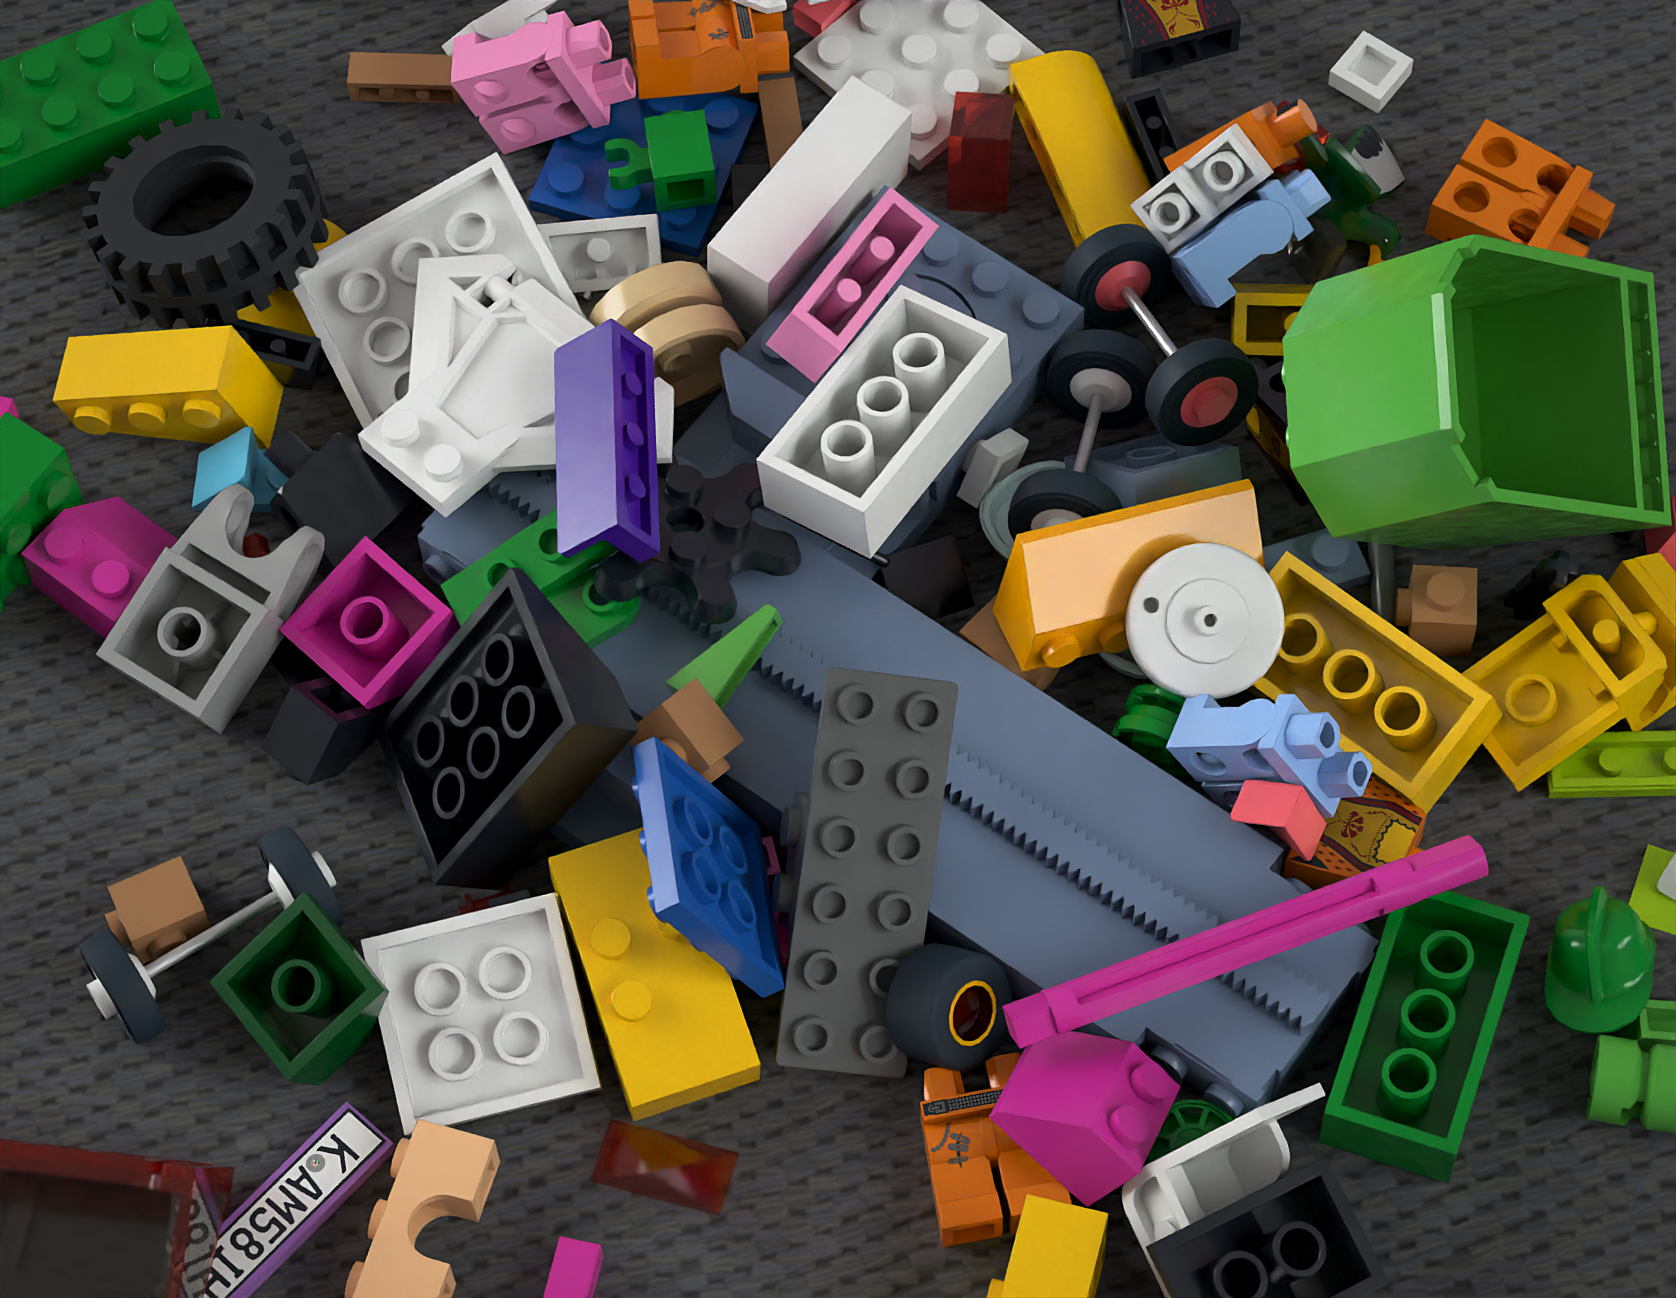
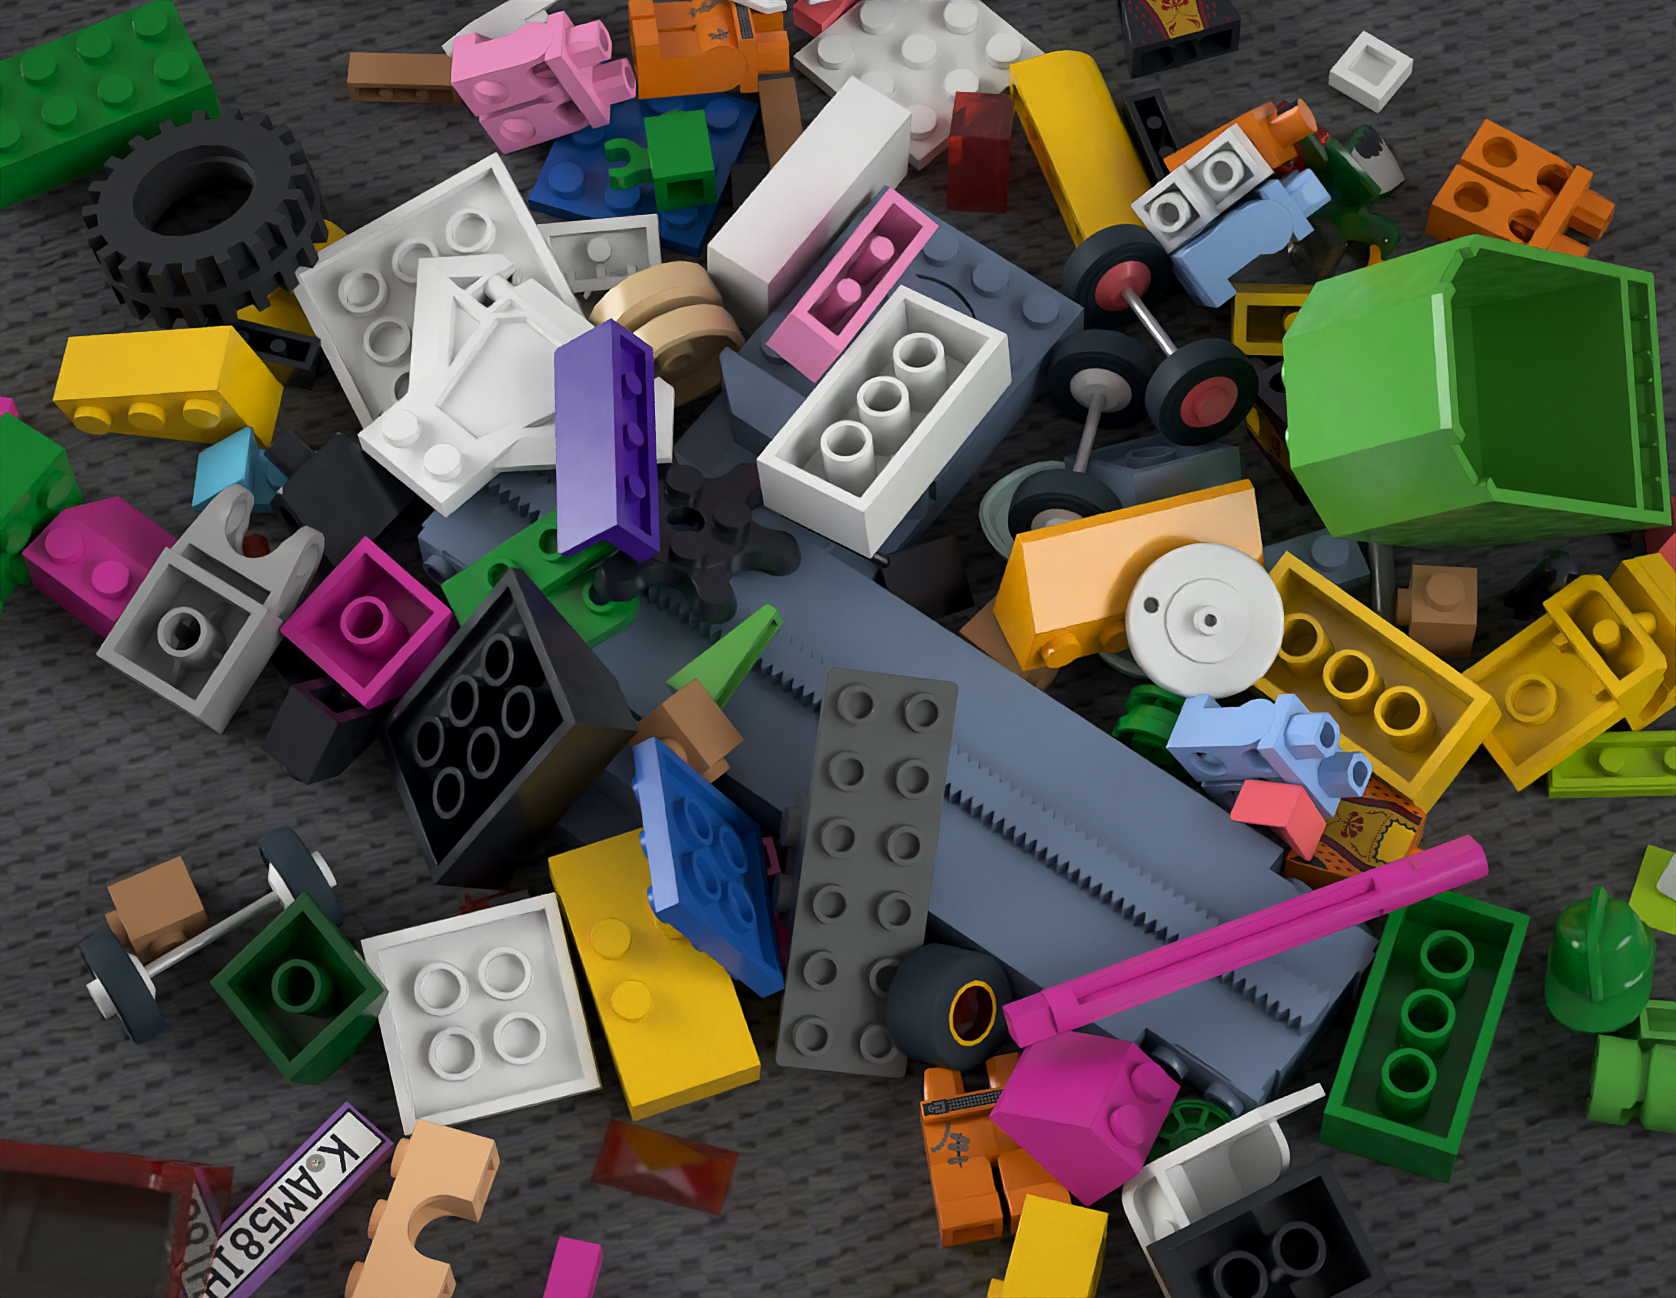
white plate [957,428,1029,508] -> none

